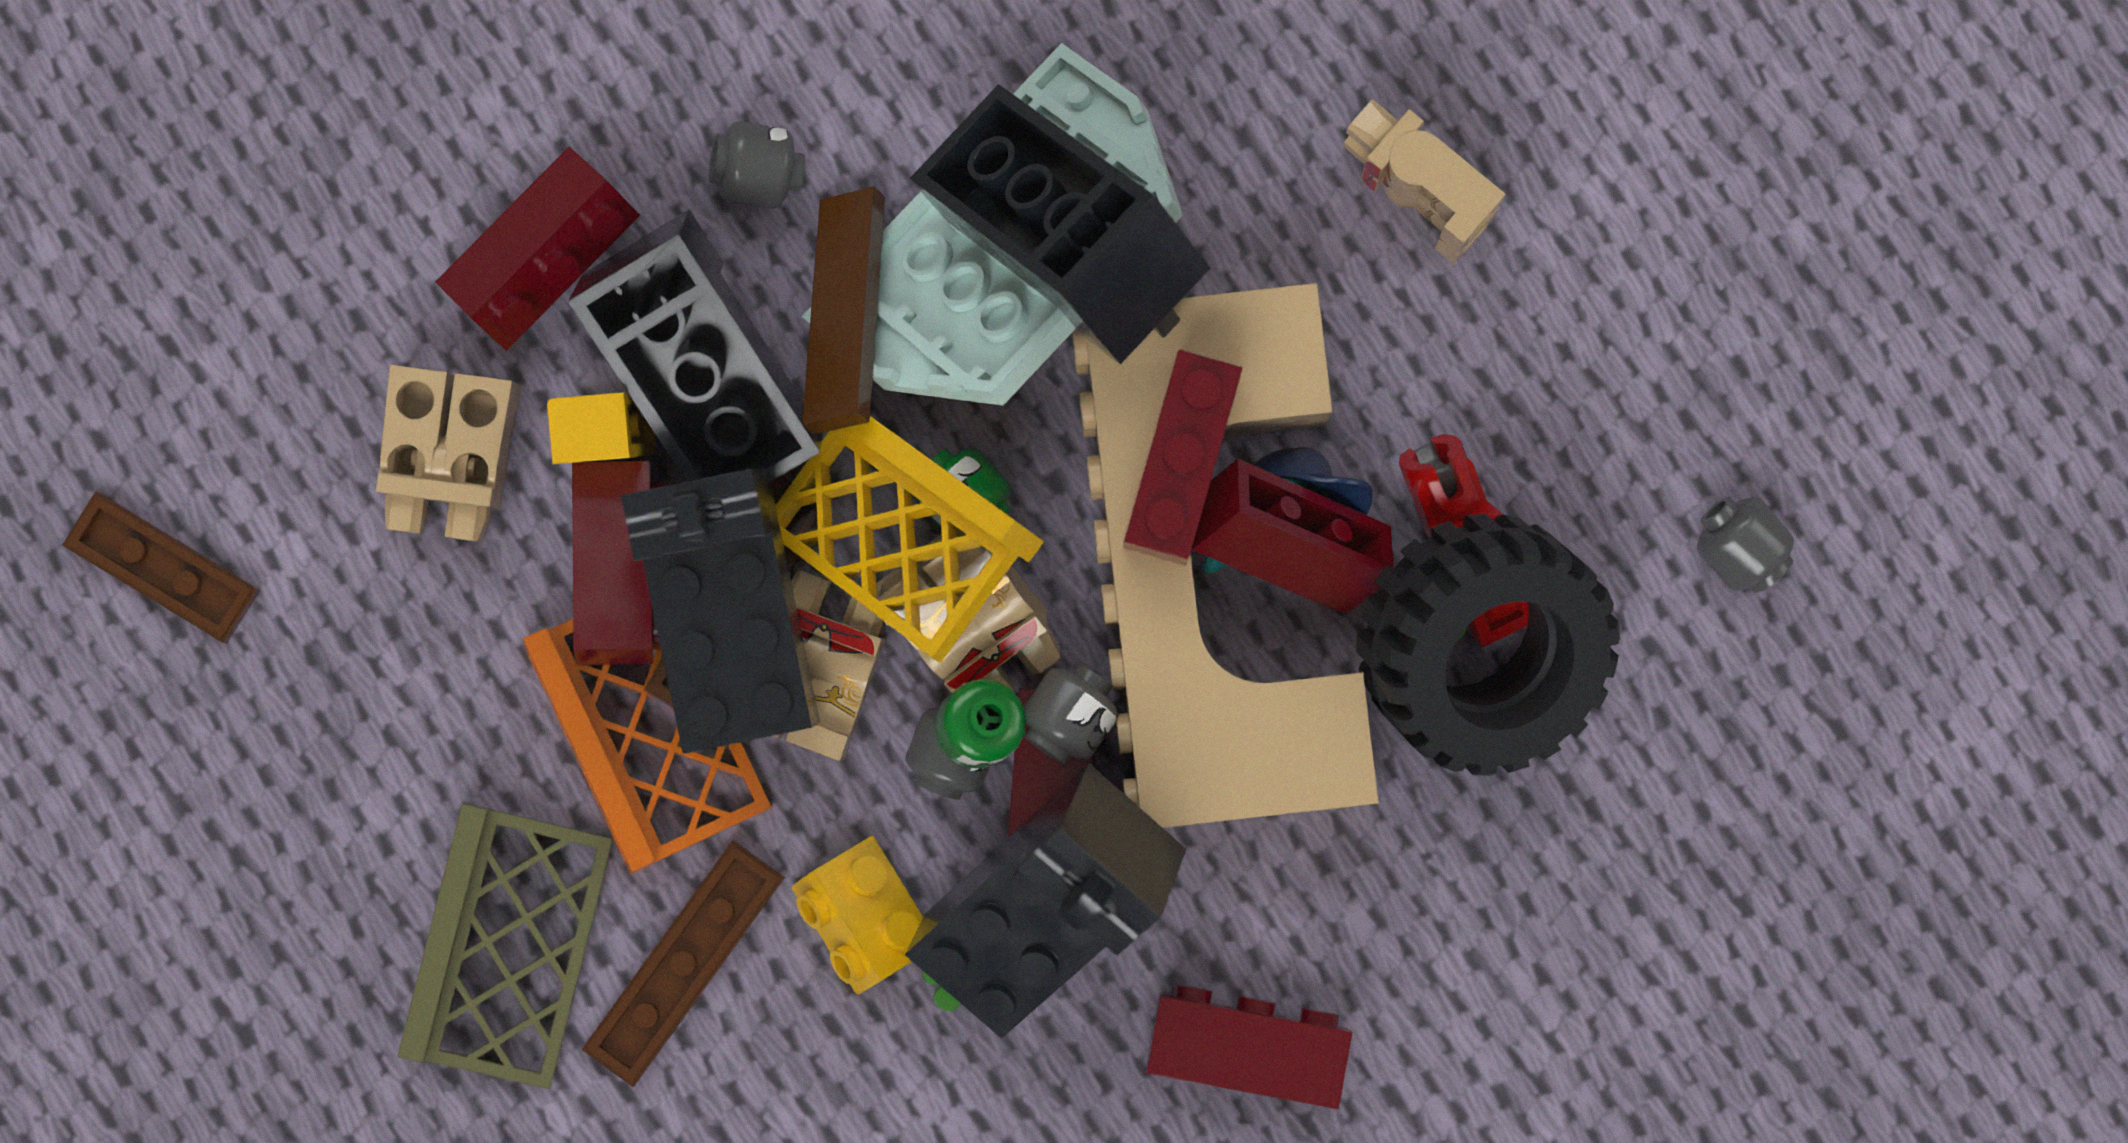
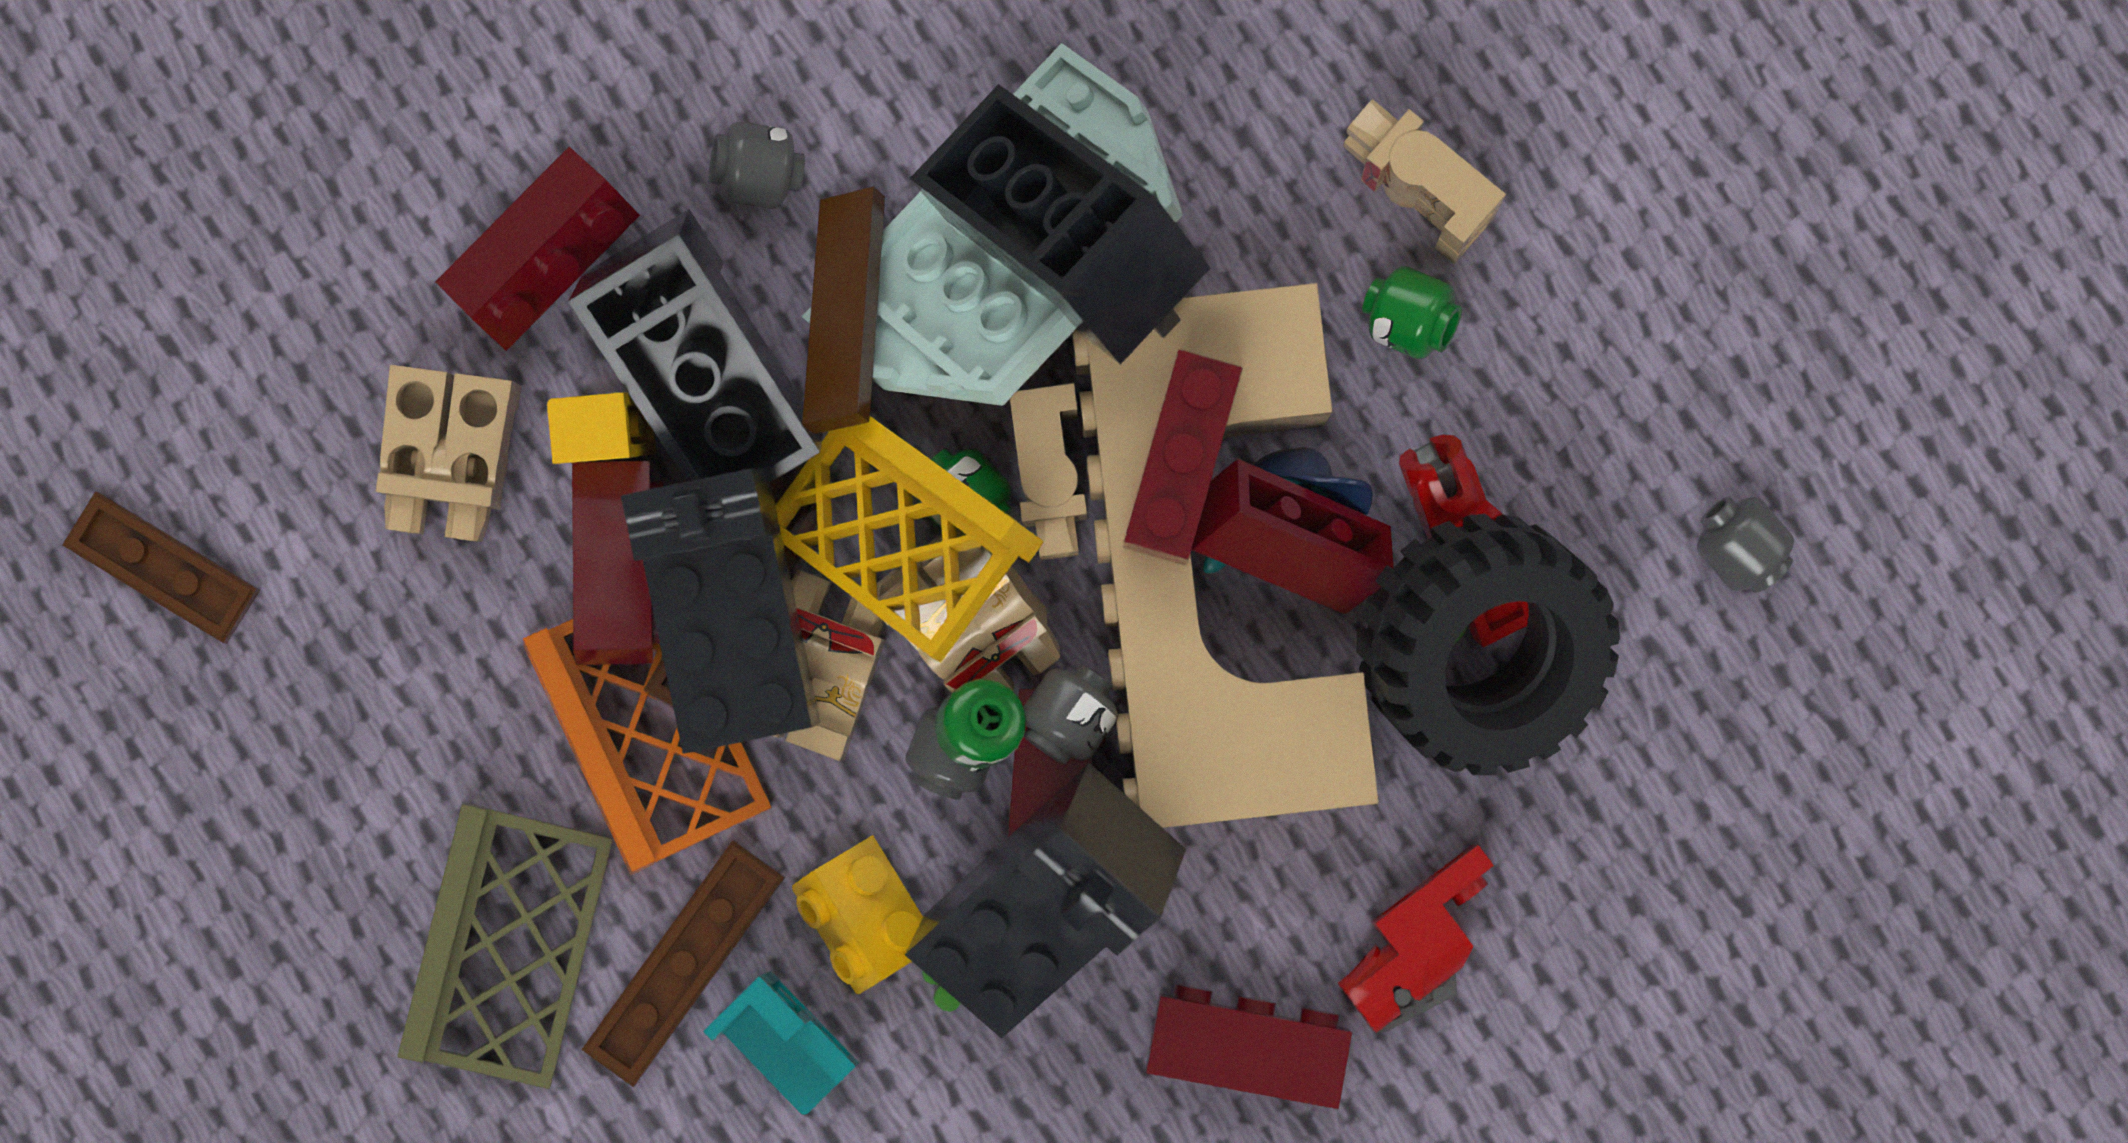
none -> teal panel [703,971,860,1115]
none -> tan hips [1010,383,1087,560]
none -> red plate [1338,844,1494,1033]
none -> green head [1362,266,1462,359]

